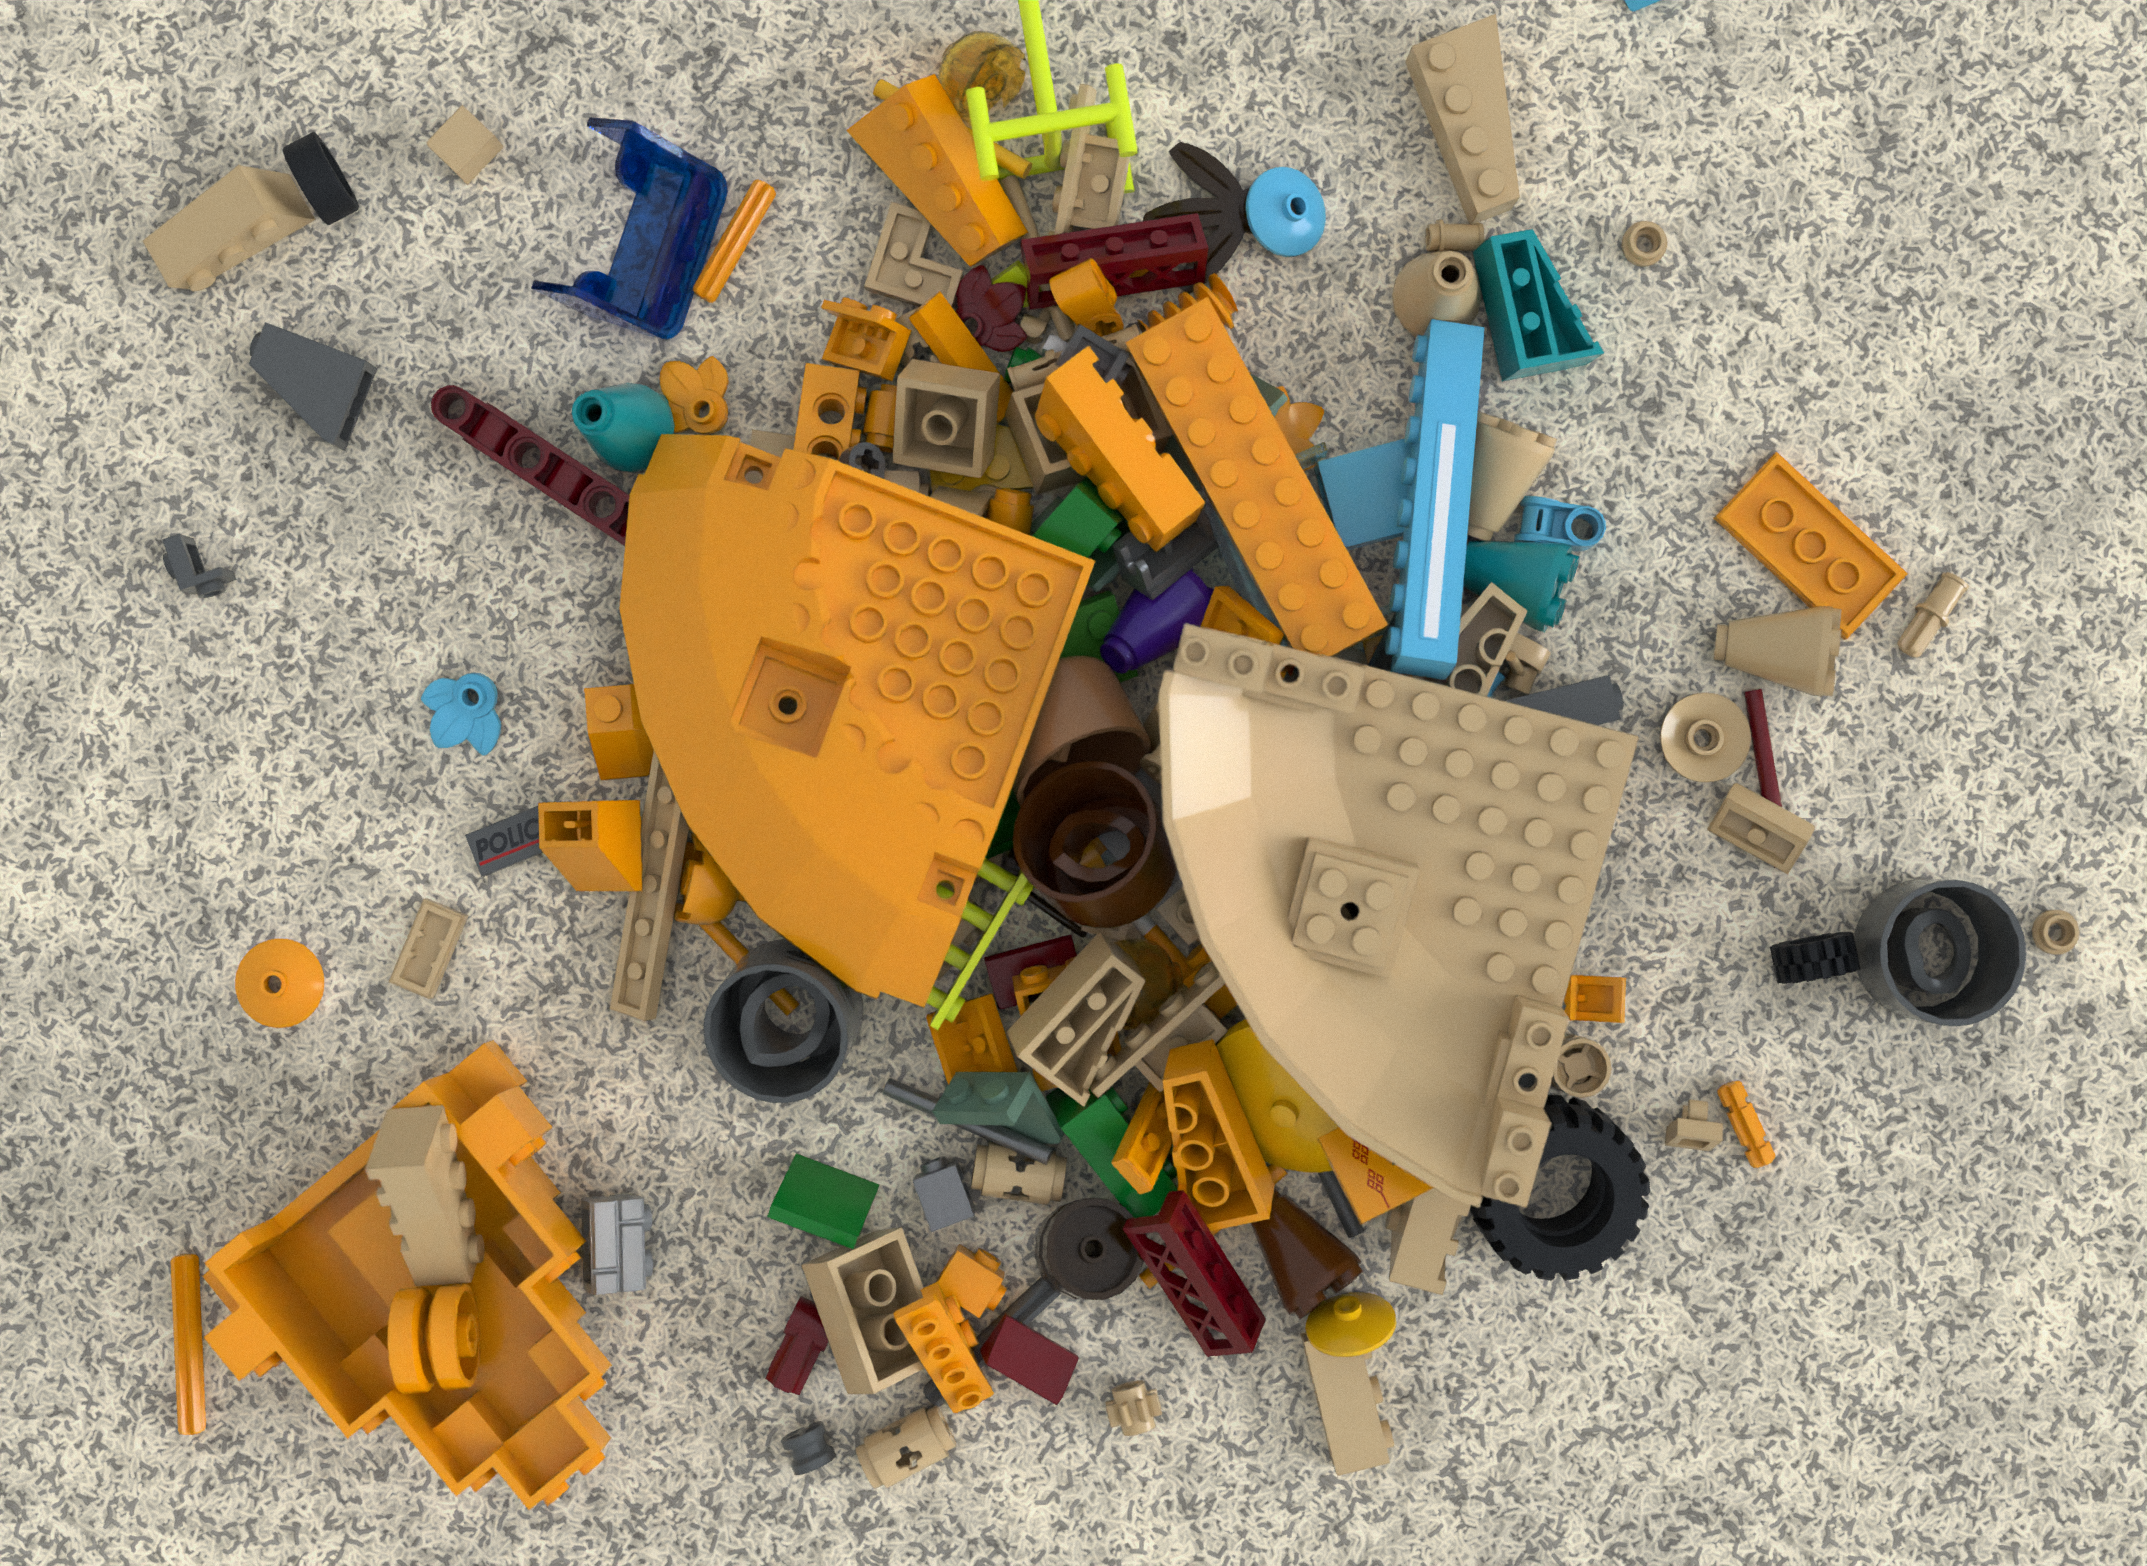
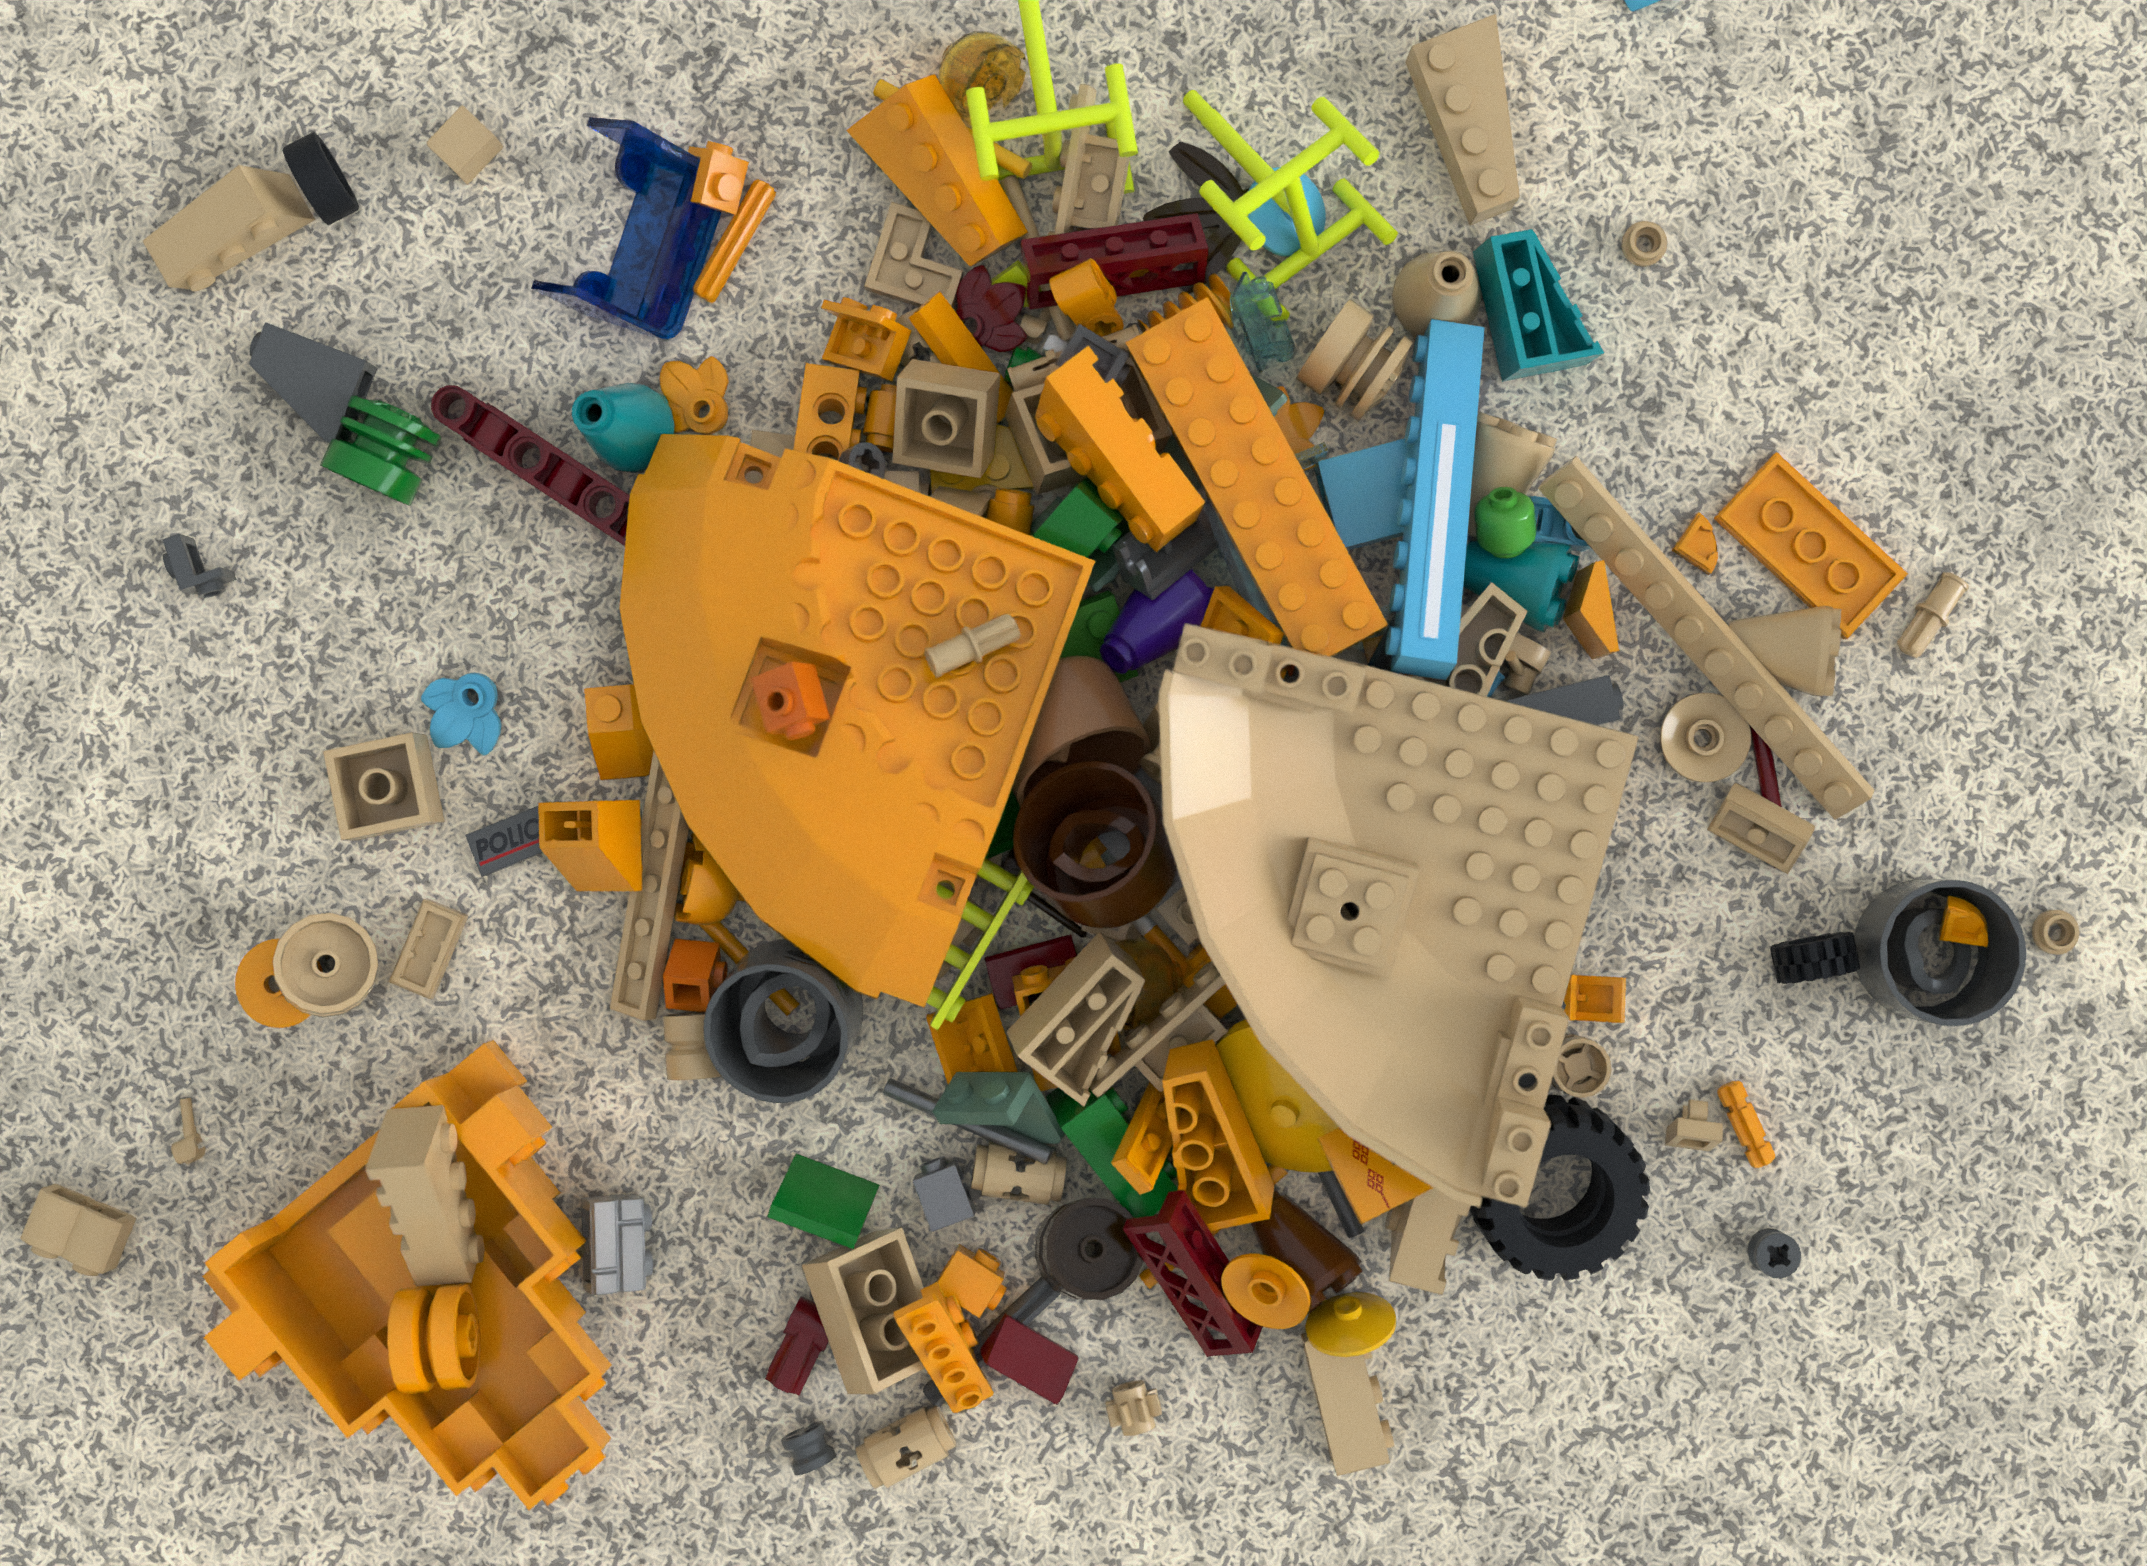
light orange axle [170,1254,206,1435] -> none
tan pin [1425,219,1484,252] -> none
none -> tan brick [20,1184,136,1276]
none -> tan hand [171,1098,206,1164]
none -> tan wheel [273,913,378,1018]
none -> green wheel [320,395,442,506]
none -> tan brick [323,732,445,841]
none -> orange brick [663,938,728,1012]
none -> tan wheel [663,1012,721,1080]
none -> light orange bracket [687,141,749,215]
none -> orange brick [751,661,831,740]
none -> tan axle [924,614,1020,678]
none -> neon yellow piece [1183,90,1398,325]
none -> light orange dish [1221,1253,1310,1329]
none -> clear light blue hinge [1230,271,1295,373]
none -> tan wheel [1296,299,1413,422]
none -> bright green head [1474,487,1536,558]
none -> tan plate [1538,456,1874,820]
none -> light orange slope [1562,560,1619,659]
none -> light orange tile [1672,512,1718,575]
none -> dark grey wheel [1747,1228,1801,1279]
none -> light orange tile [1939,896,1988,947]

